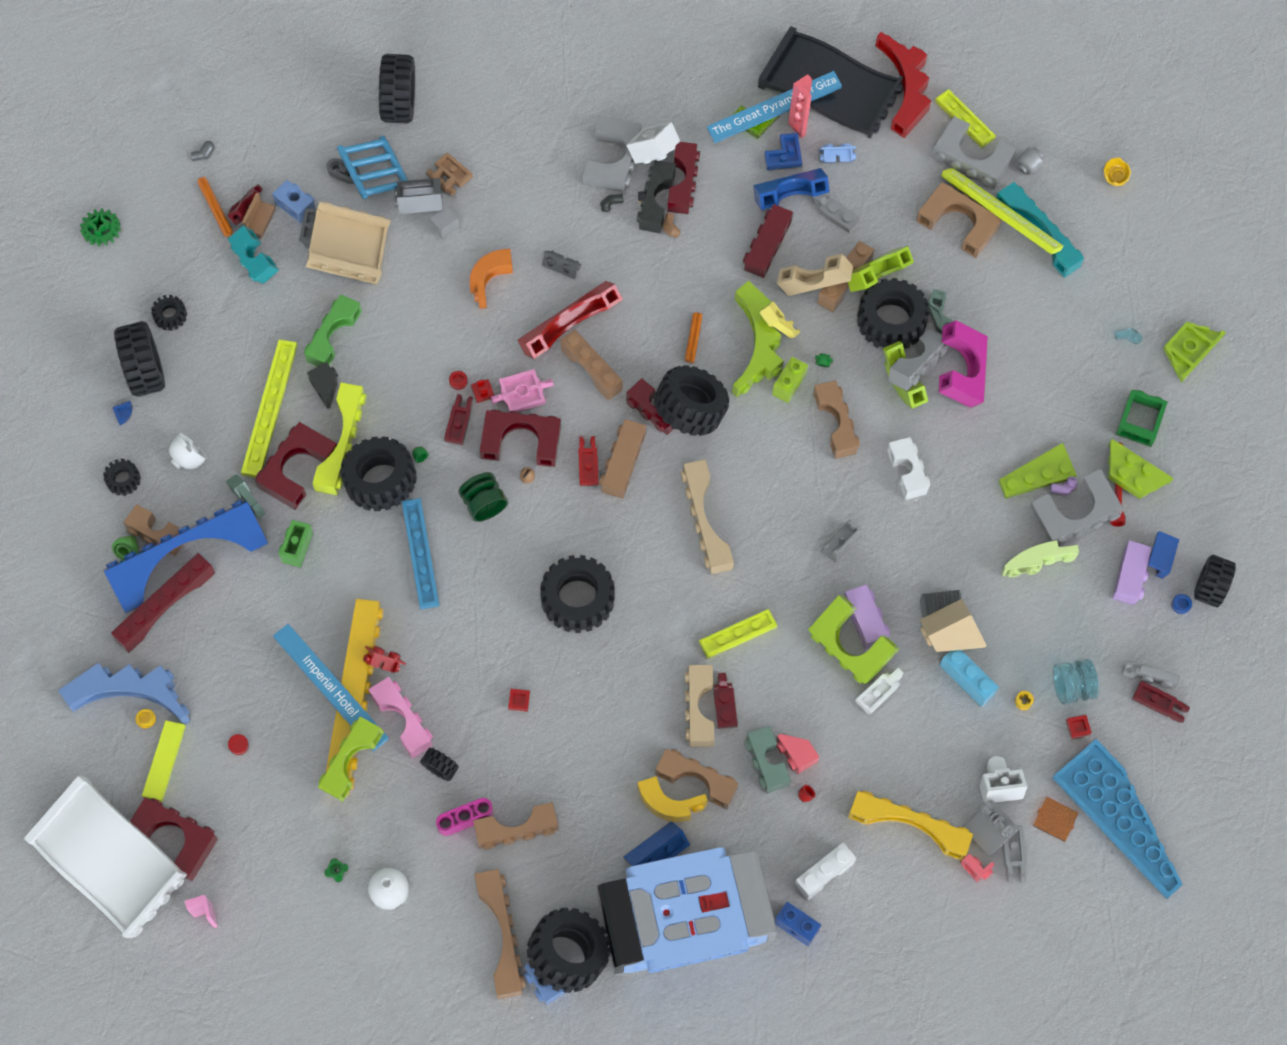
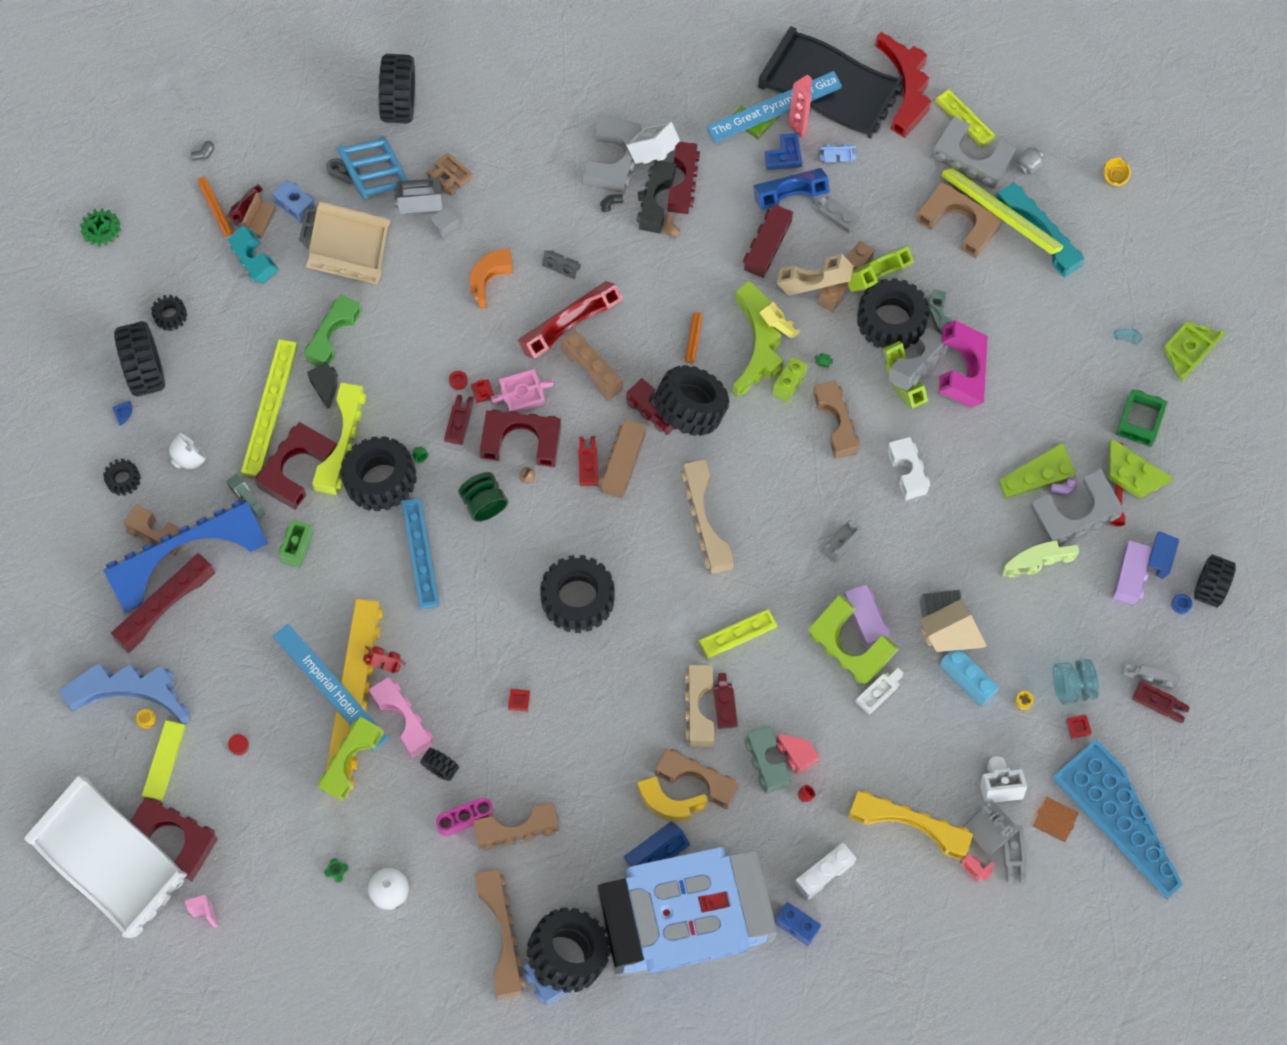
bright green brick [112,536,139,560] -> none

